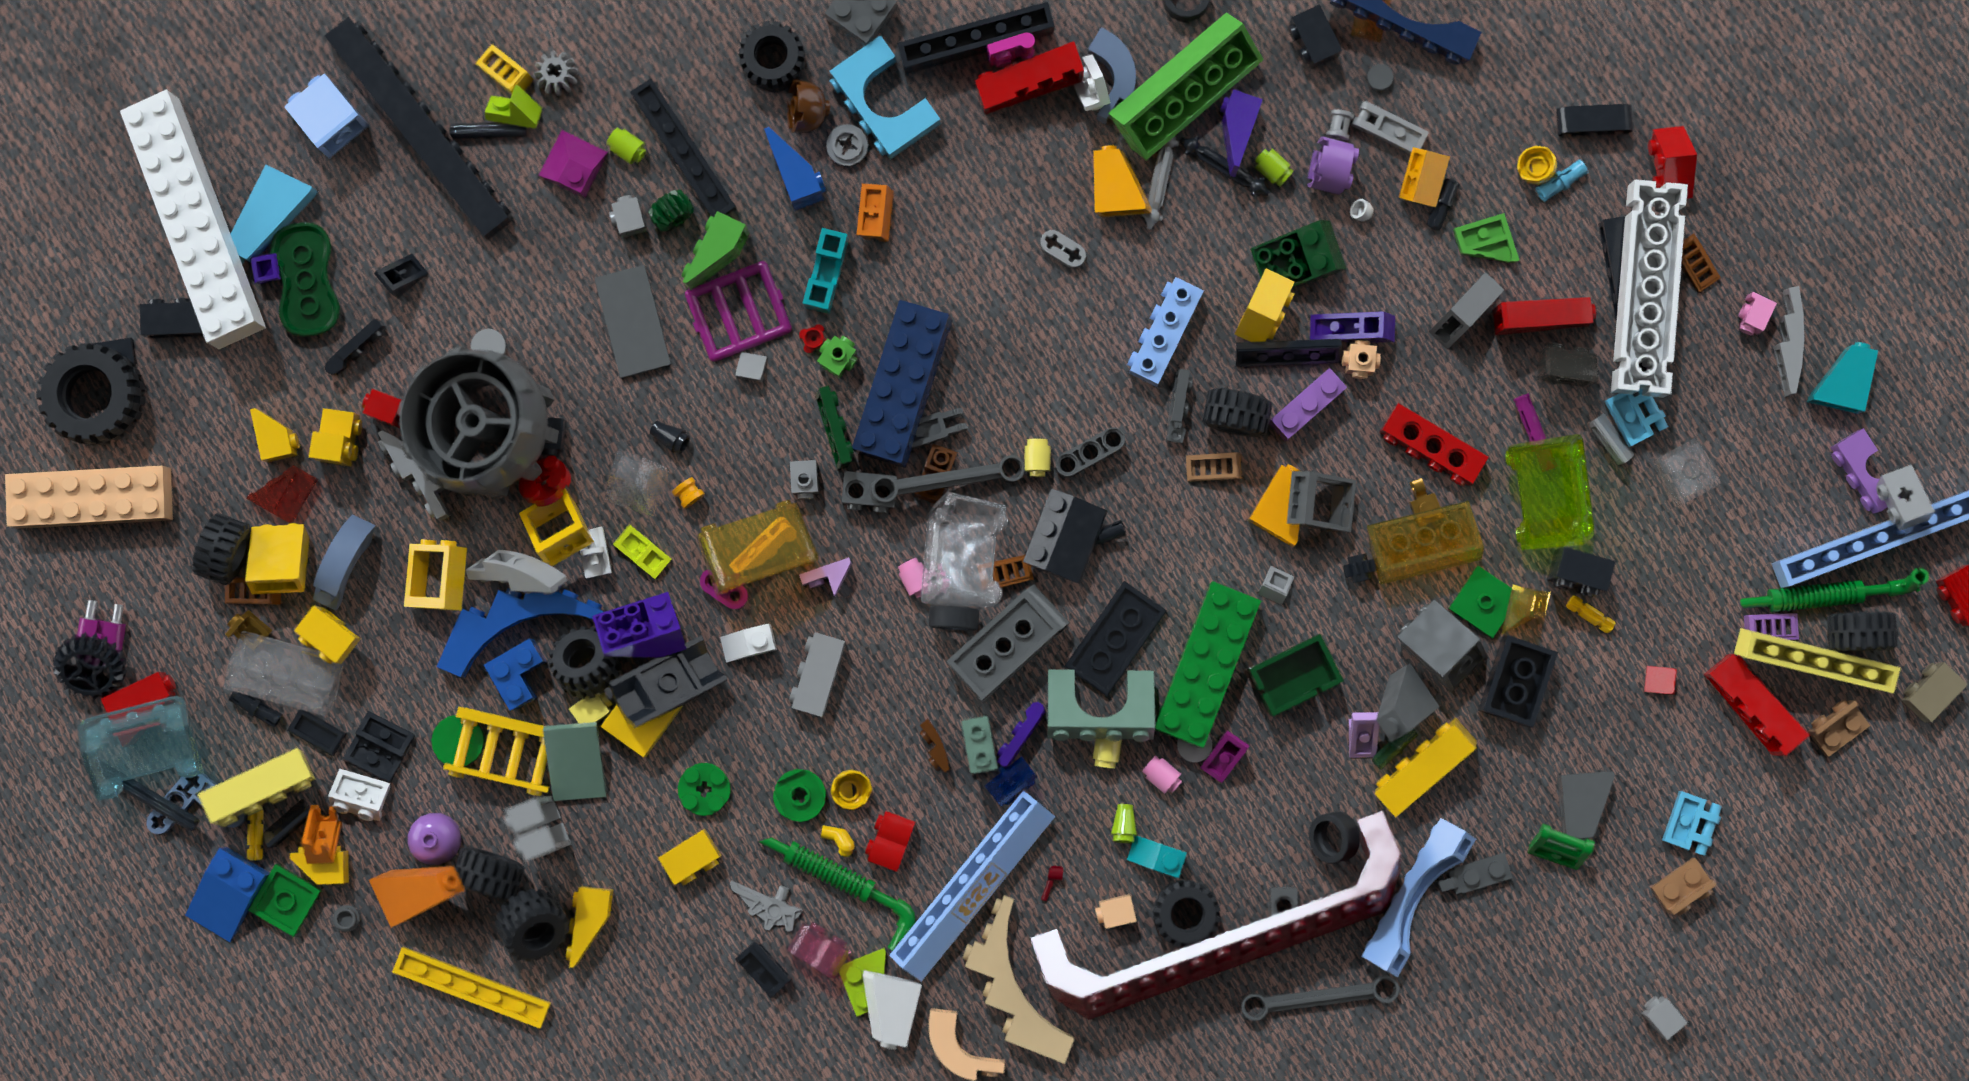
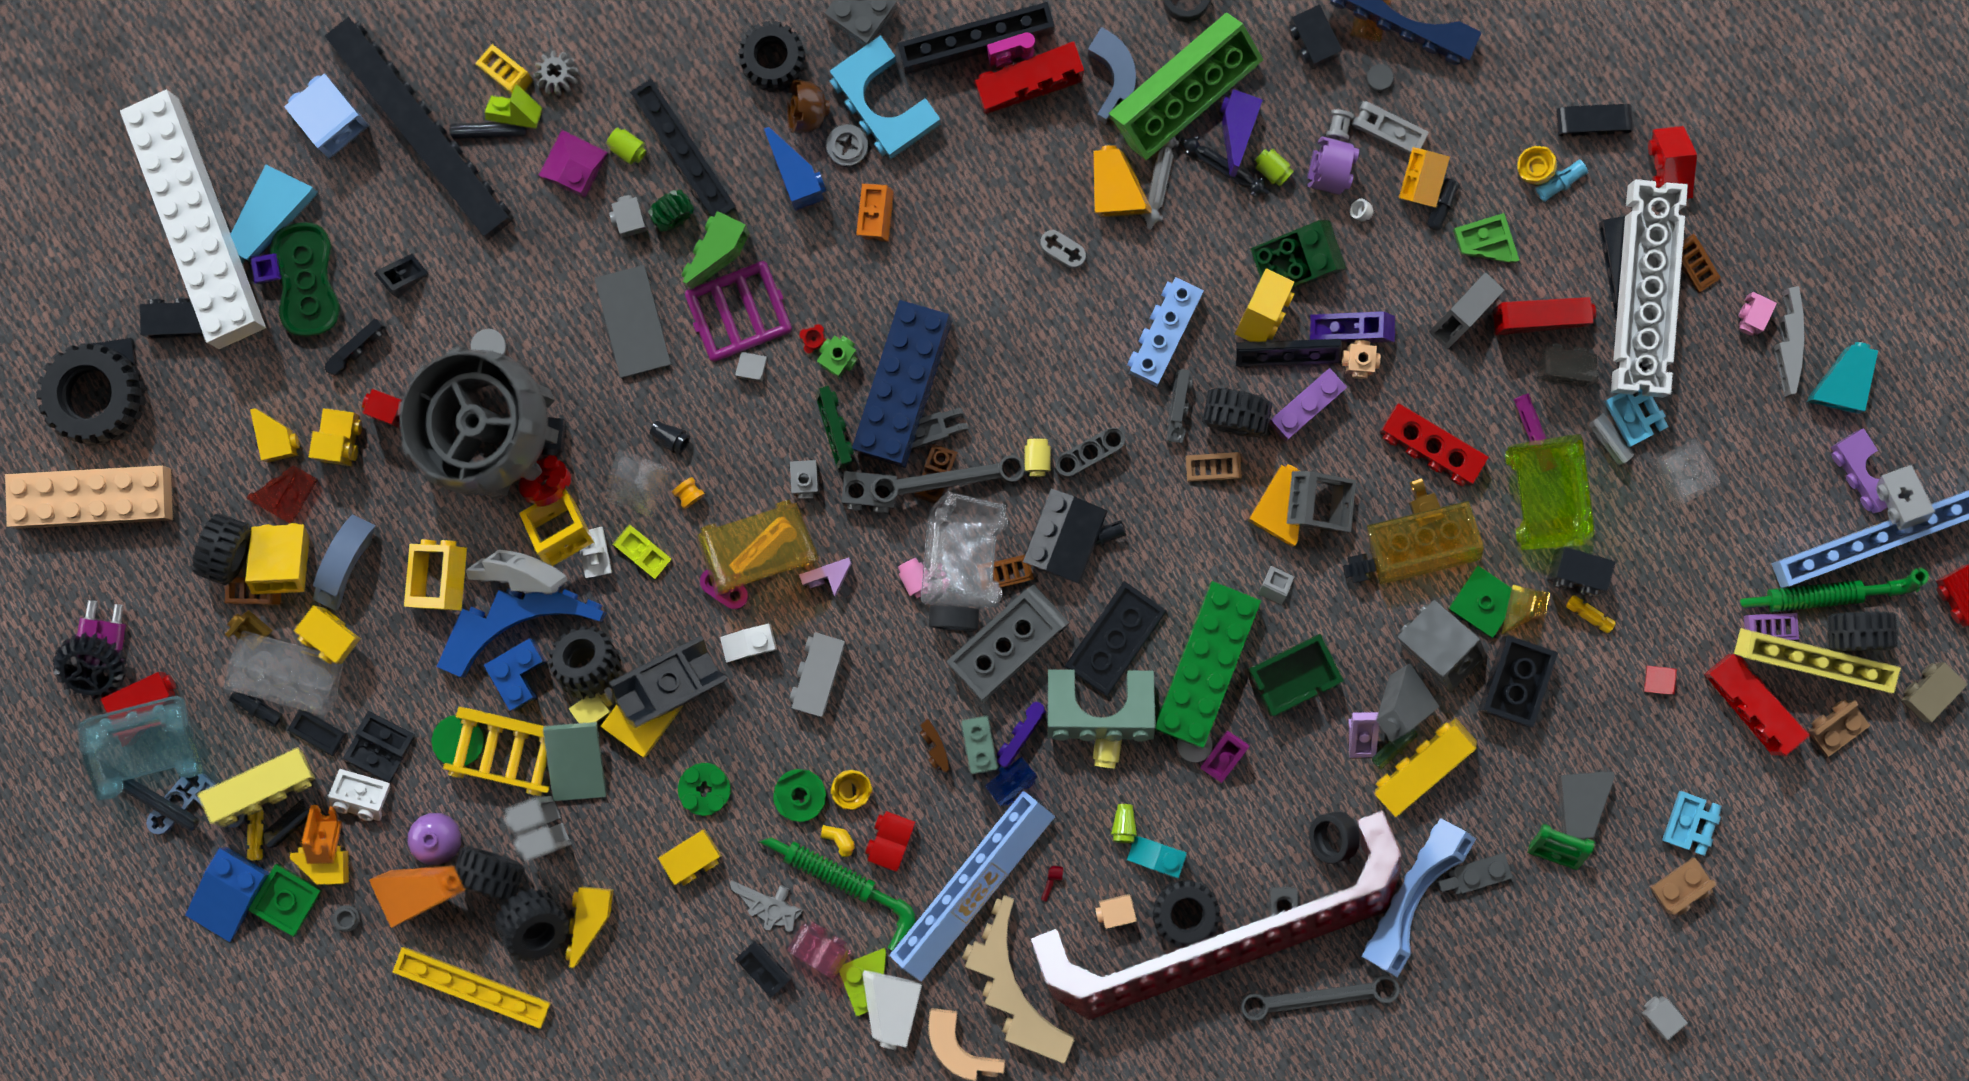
light grey slope [378,431,450,521] -> none
dark purple slope [592,592,686,657] -> none
teal arch [803,228,849,314] -> none
white bracket [1074,54,1111,111] -> none
bright pink brick [1142,755,1182,794] -> none

